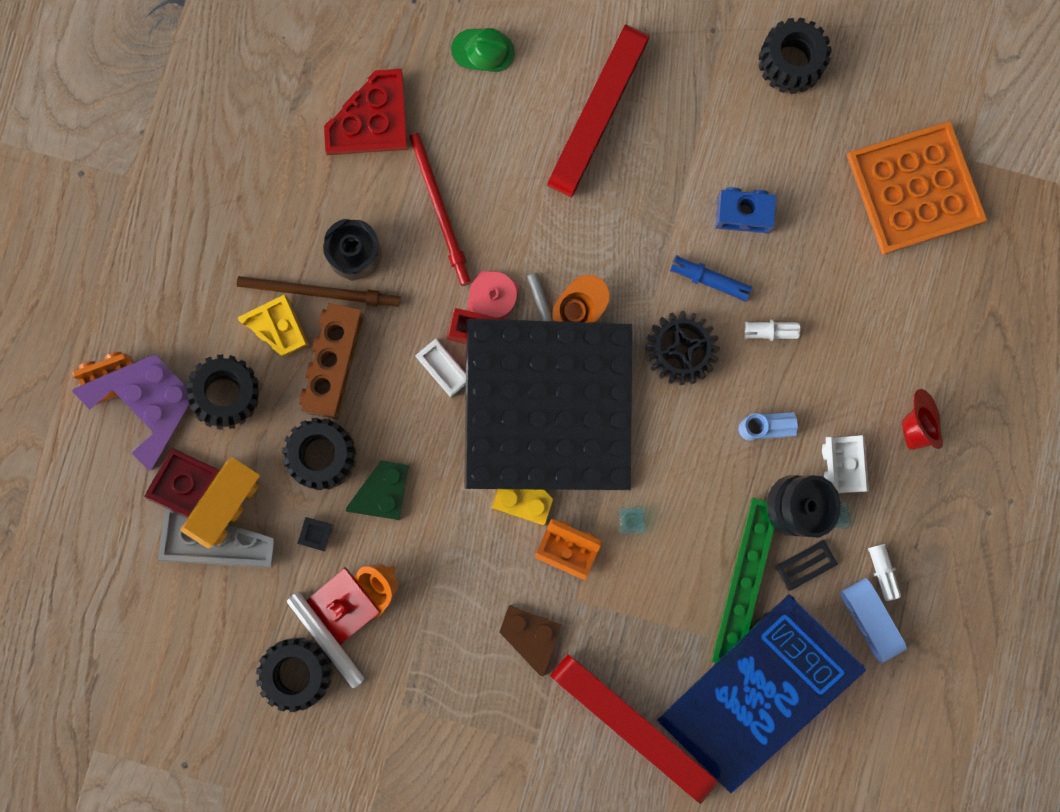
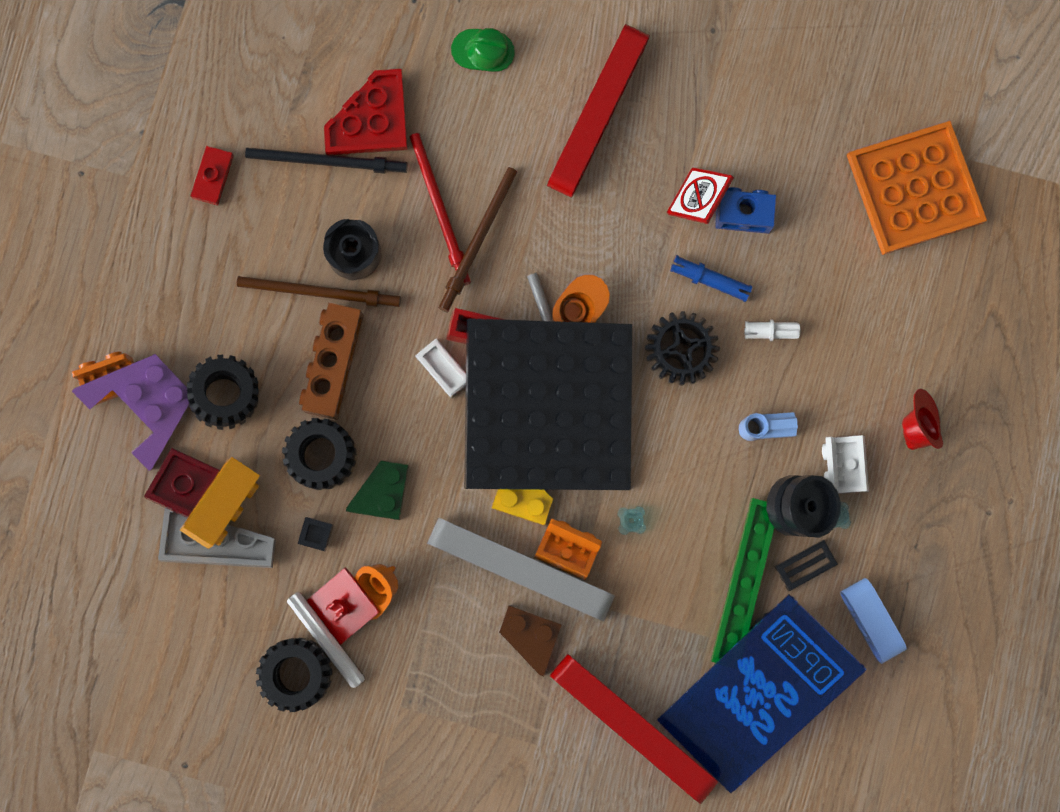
yellow wing [238,295,309,357] -> none
coral piece [467,271,519,320] -> none
black tyre [758,18,832,94] -> none
white axle [868,544,901,601] -> none
none -> red plate [190,146,234,206]
none -> black bar [245,148,408,174]
none -> light grey beam [427,518,615,622]
none -> reddish brown bar [438,167,517,313]
none -> piece [667,168,734,224]

